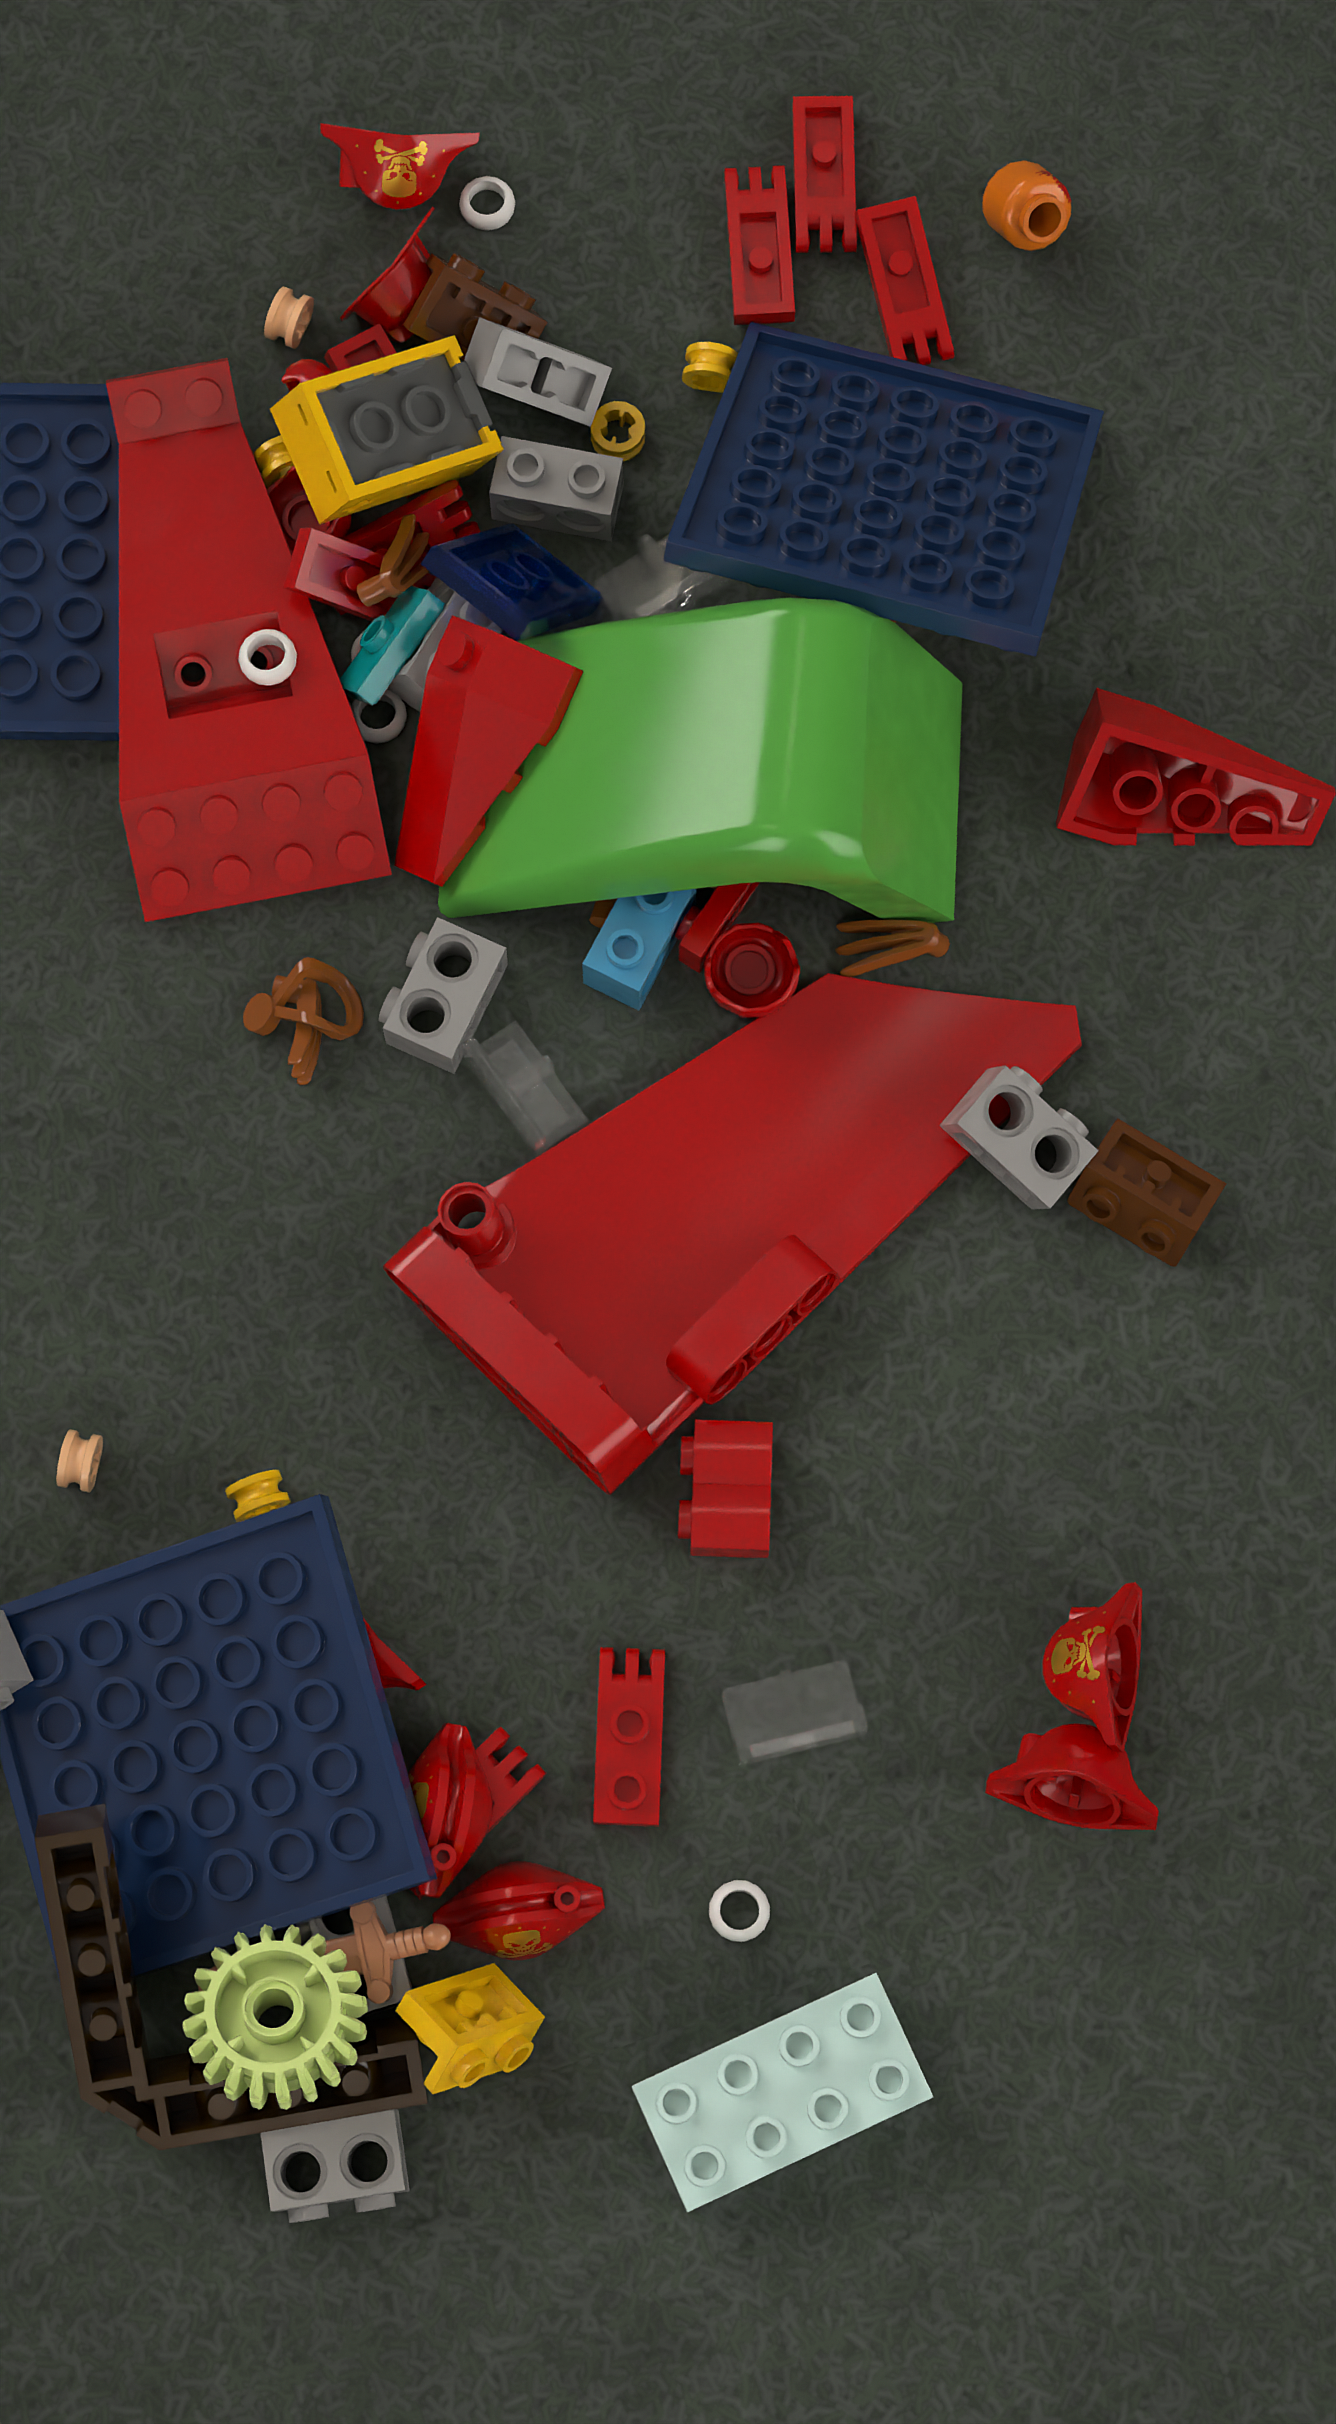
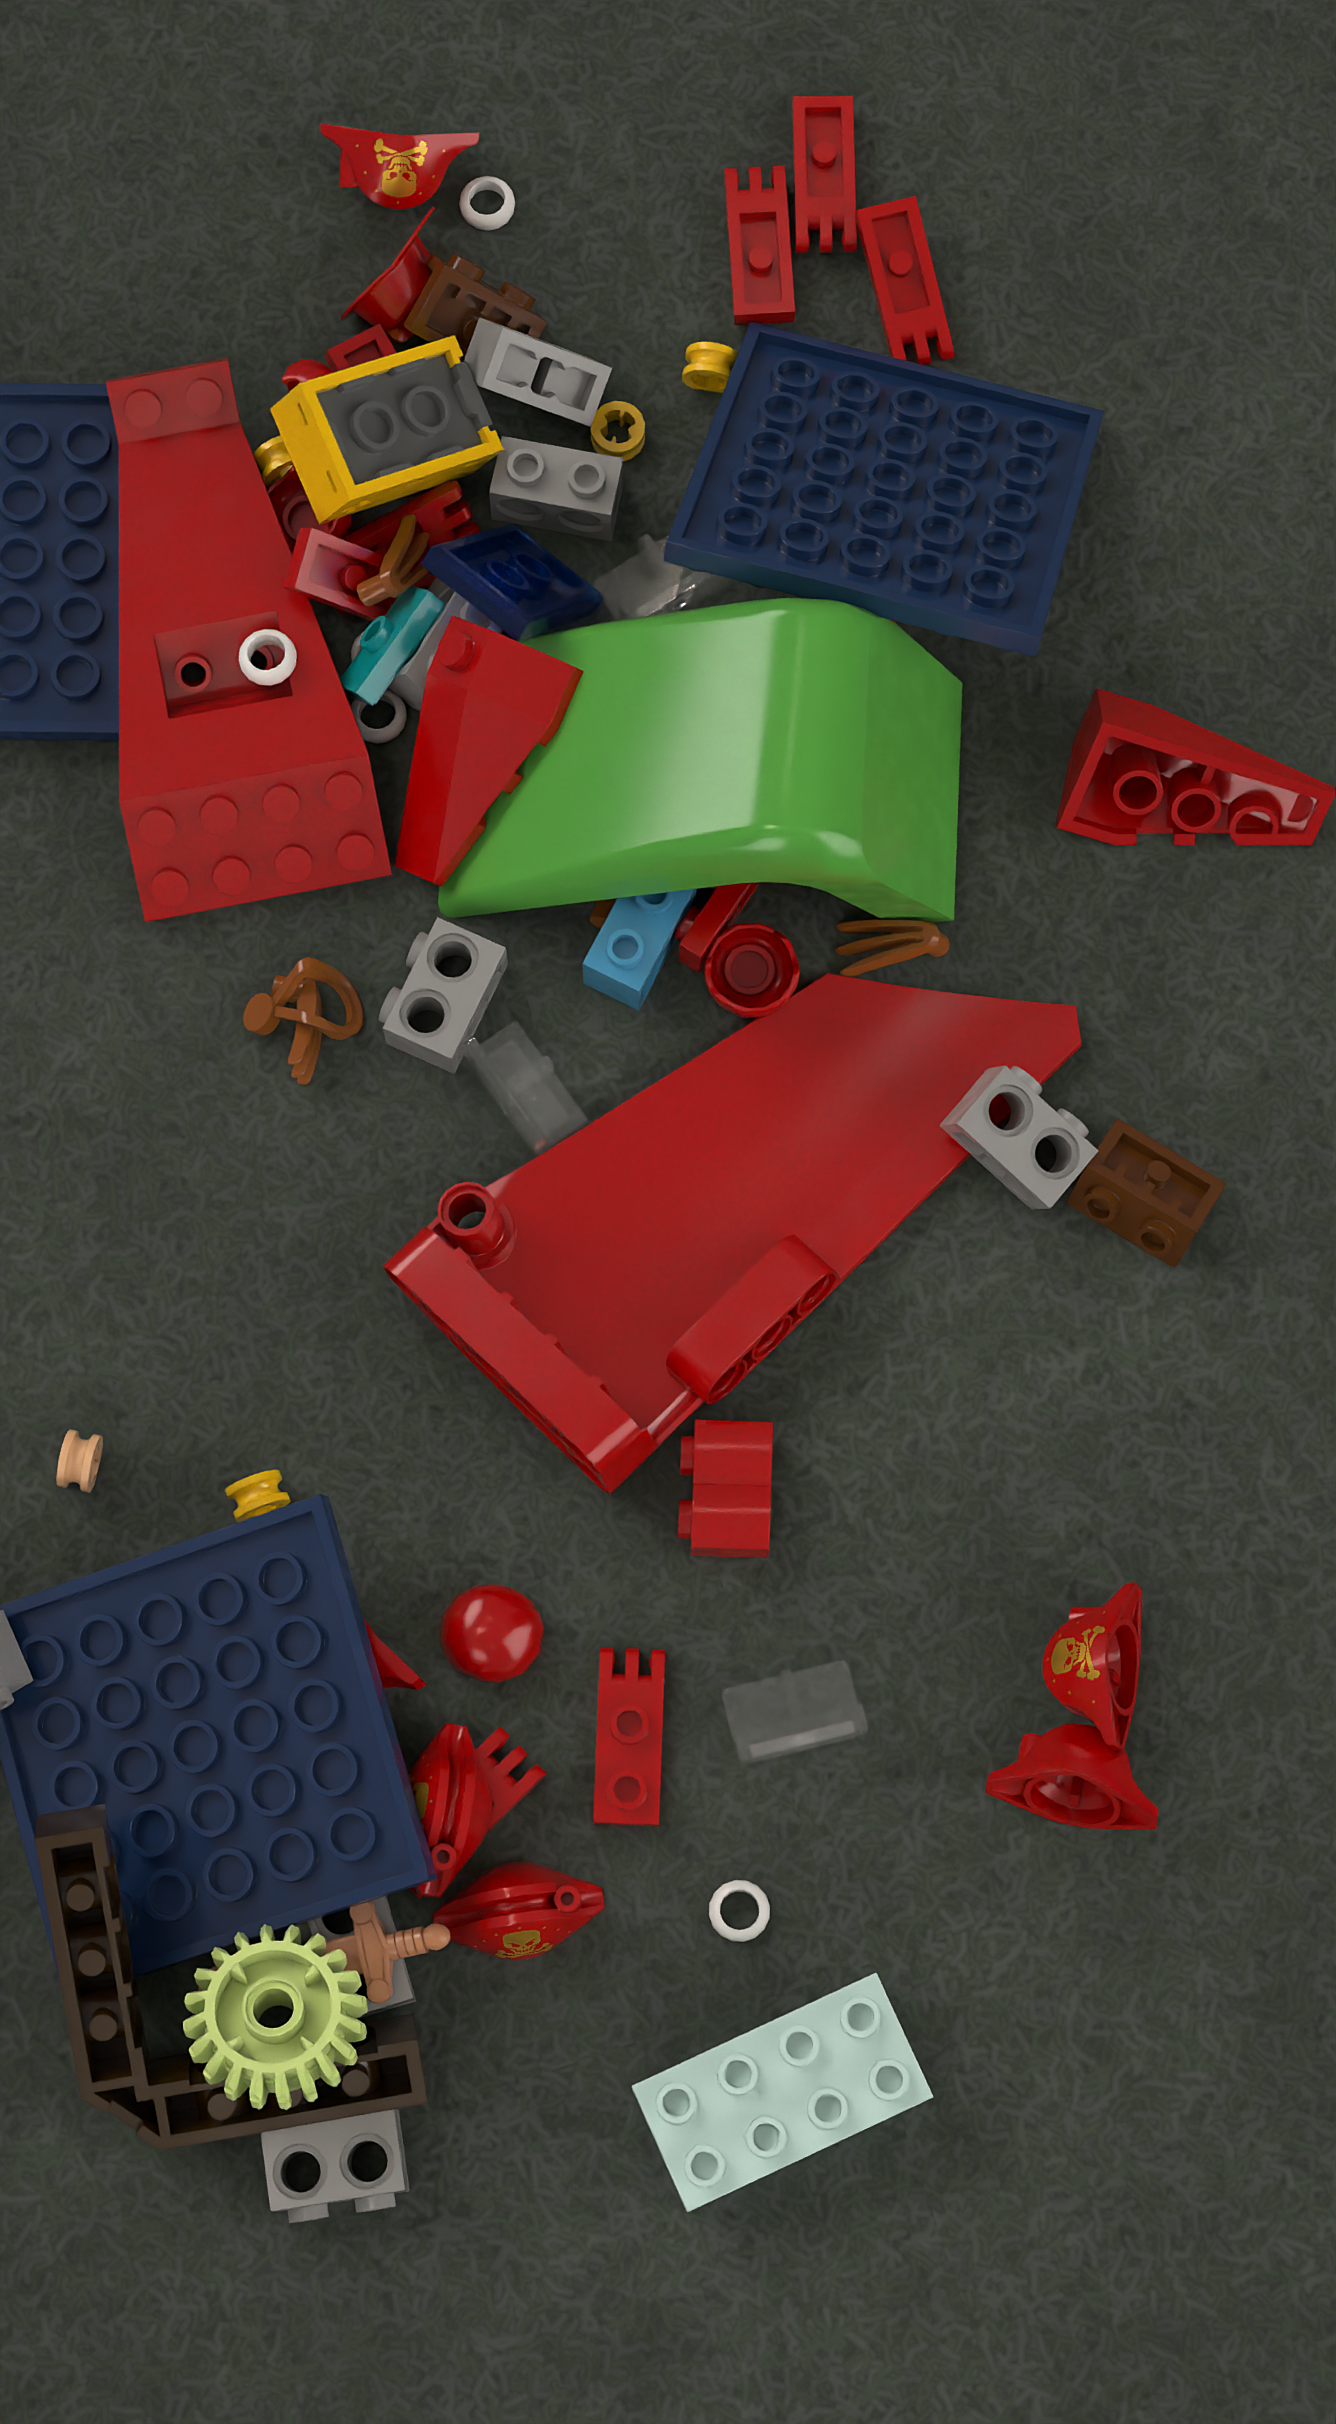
light nougat bush [264,286,314,349] -> none
yellow bracket [395,1963,545,2094] -> none
orange head [982,160,1072,251] -> none
none -> red hair [439,1584,544,1683]

